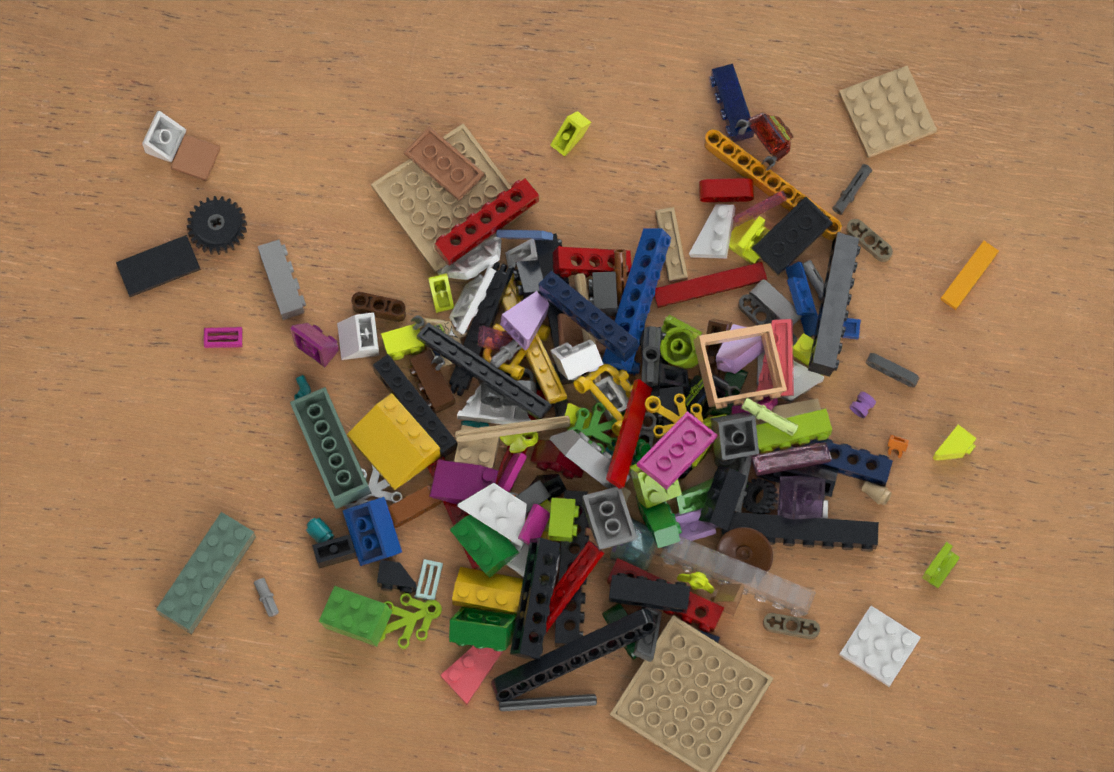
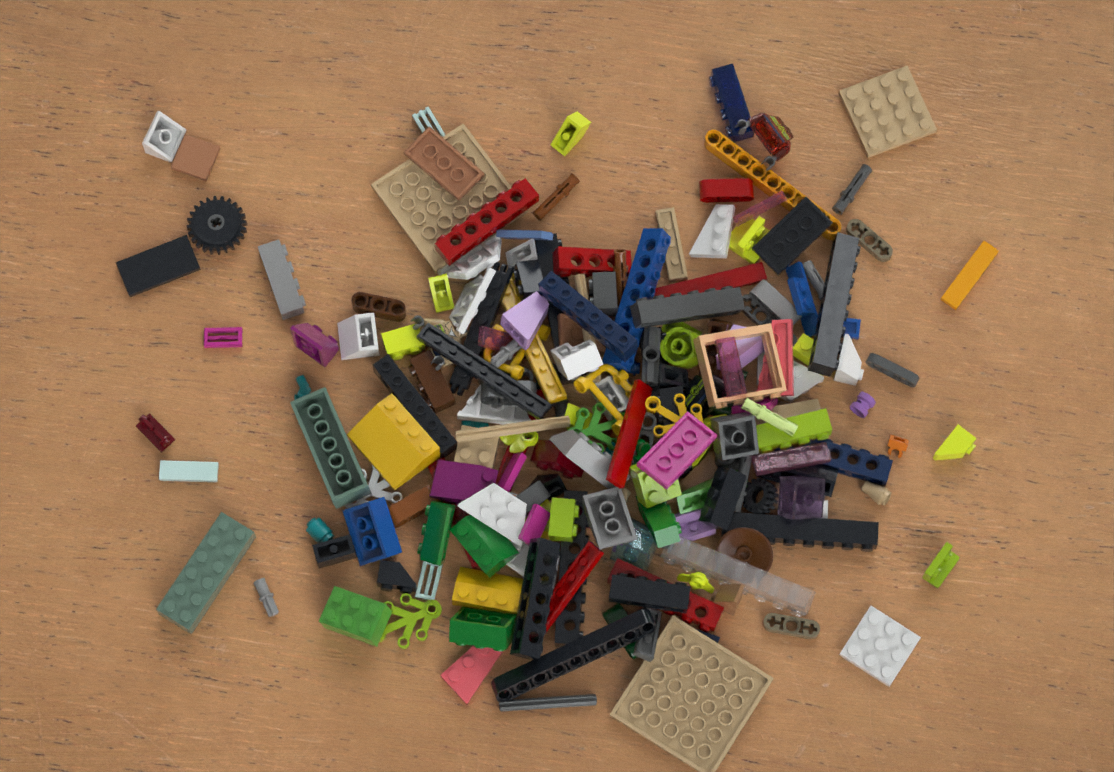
none -> dark red hinge [136,413,175,453]
none -> light aqua tile [159,460,219,482]
none -> light aqua tile [412,107,445,137]
none -> green slope [417,501,456,566]
none -> dark orange pin [533,173,580,221]
none -> dark grey brick [630,286,745,329]
none -> clear pink tile [715,337,747,397]
none -> white slope [834,334,864,386]

